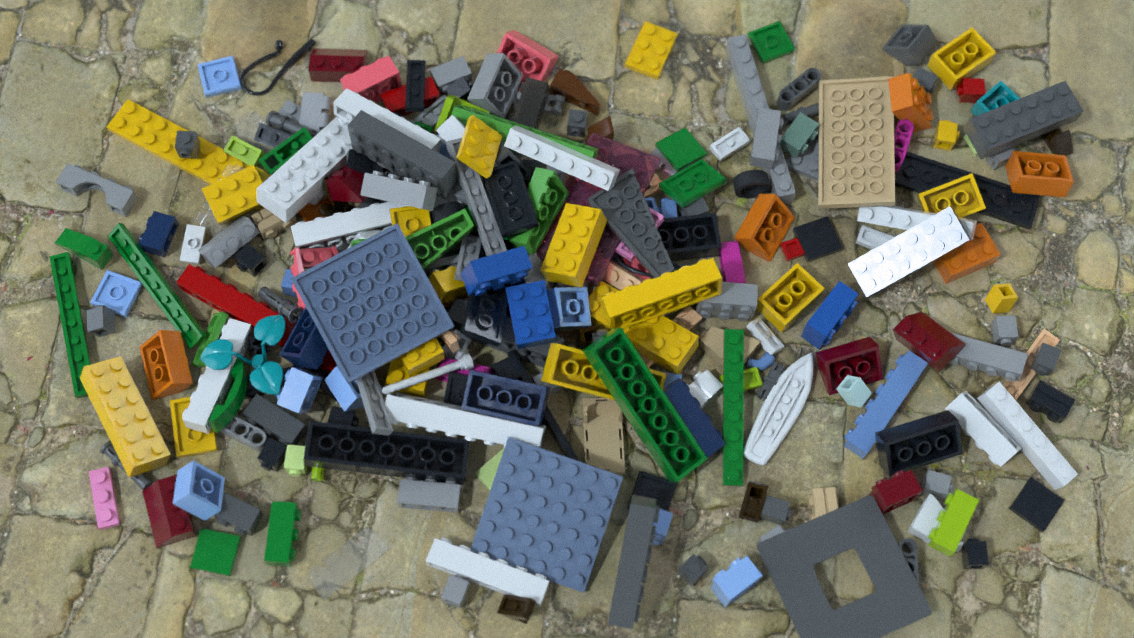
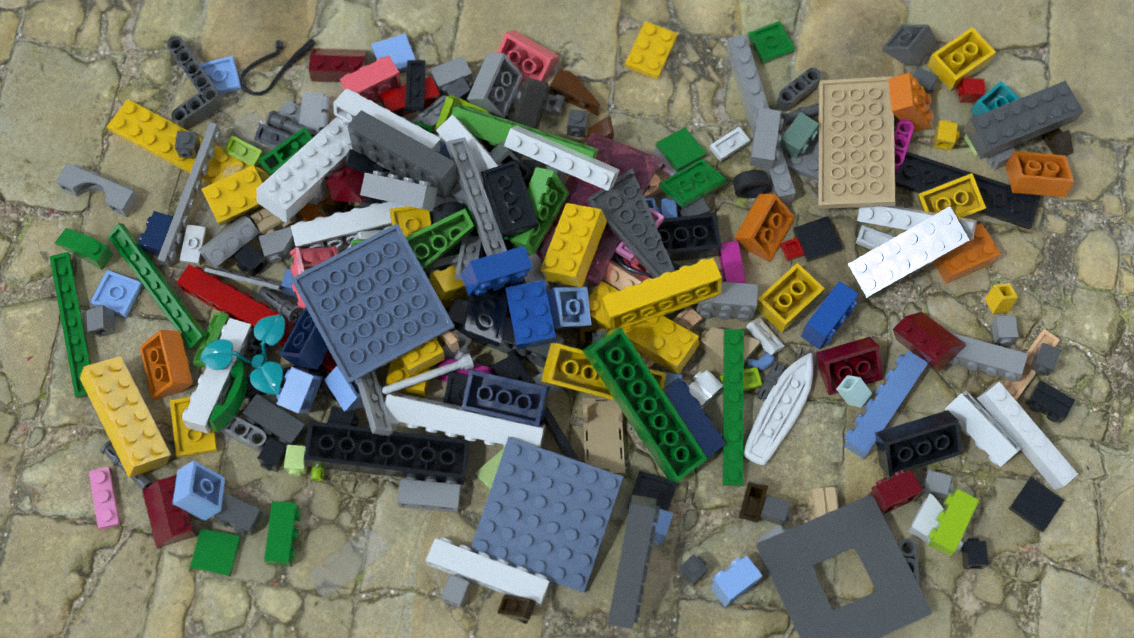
yellow plate [456,115,502,179] -> none
none -> light grey plate [158,122,221,267]
none -> dark grey beam [167,36,224,130]
none -> light grey windscreen [204,267,282,291]
none -> light grey slope [259,227,295,264]
none -> light blue tile [371,34,415,72]

